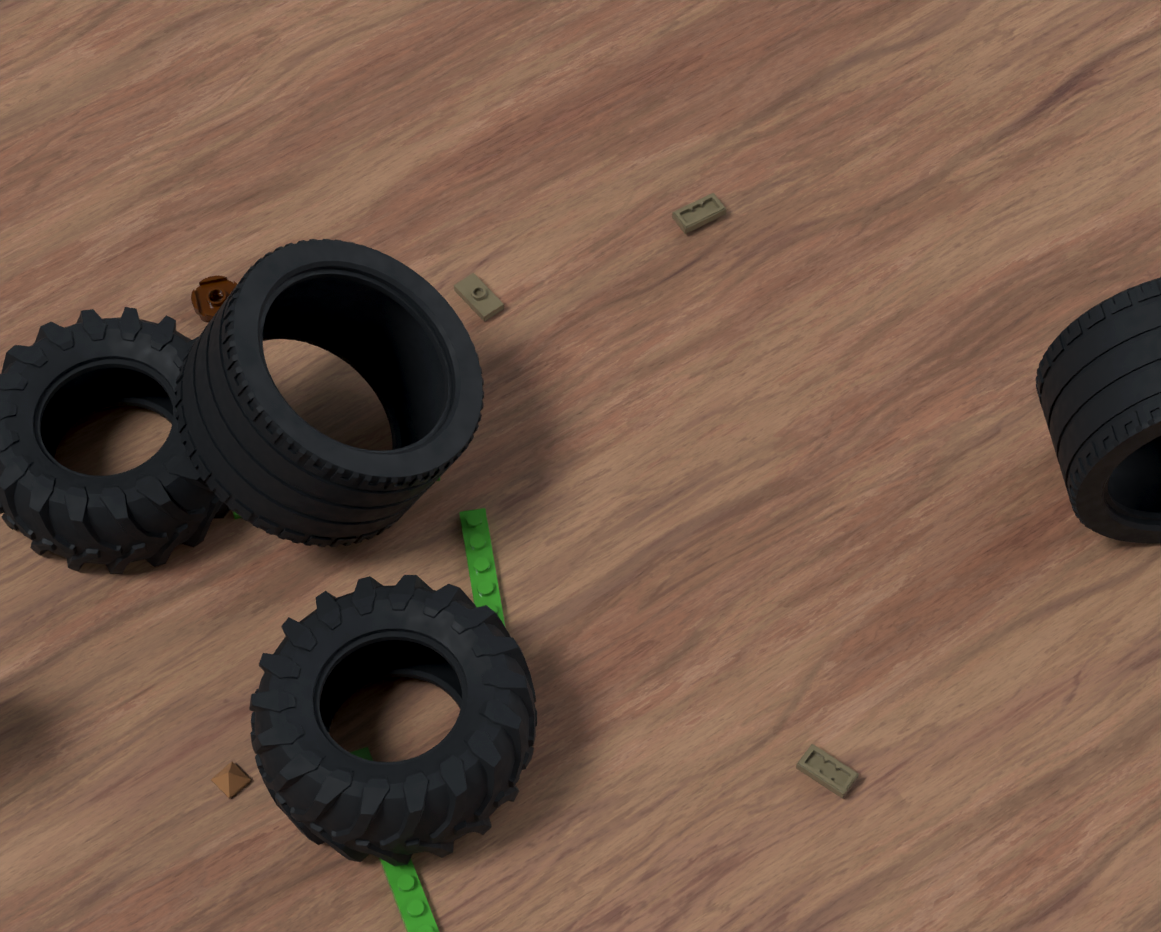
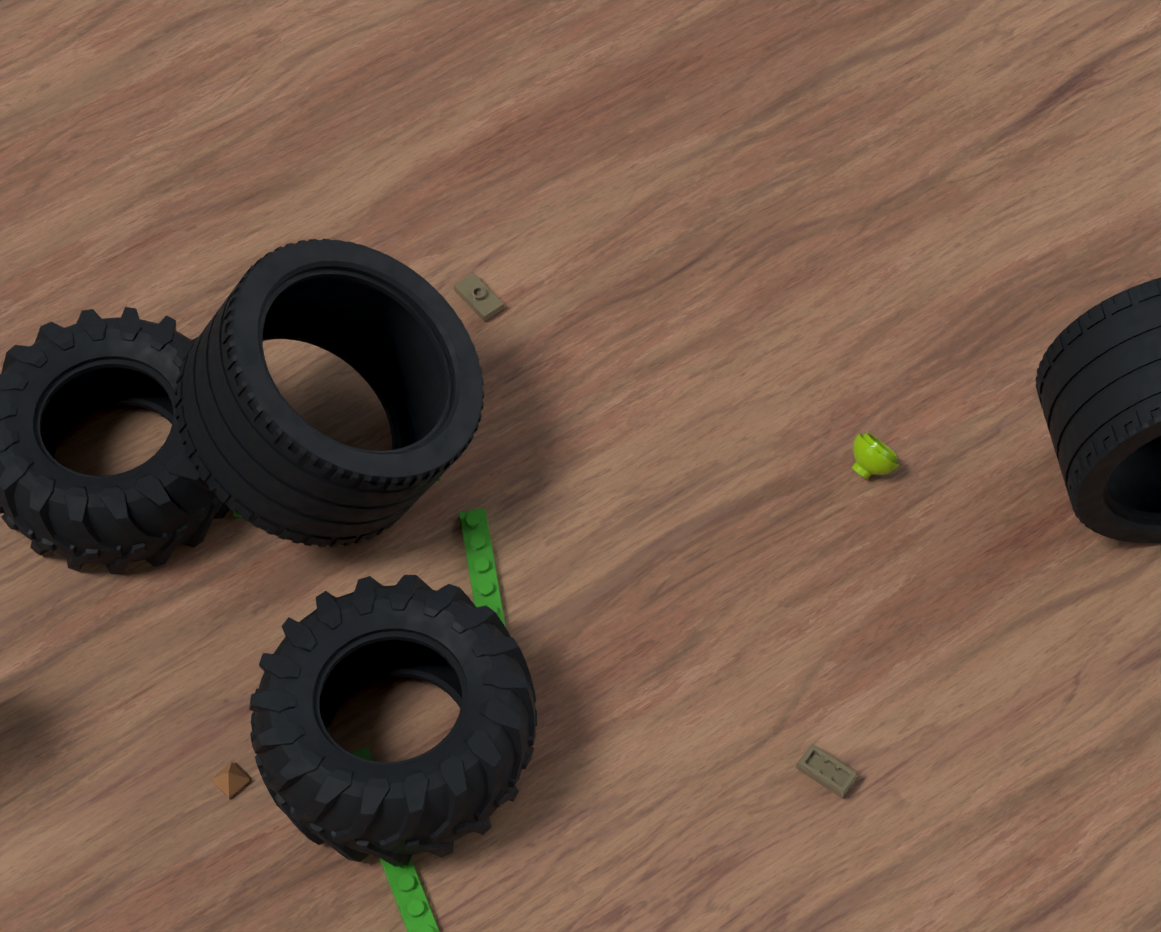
reddish brown plate [191,275,237,323] -> none
dark tan plate [672,193,726,234] -> none
none -> lime piece [852,432,900,480]

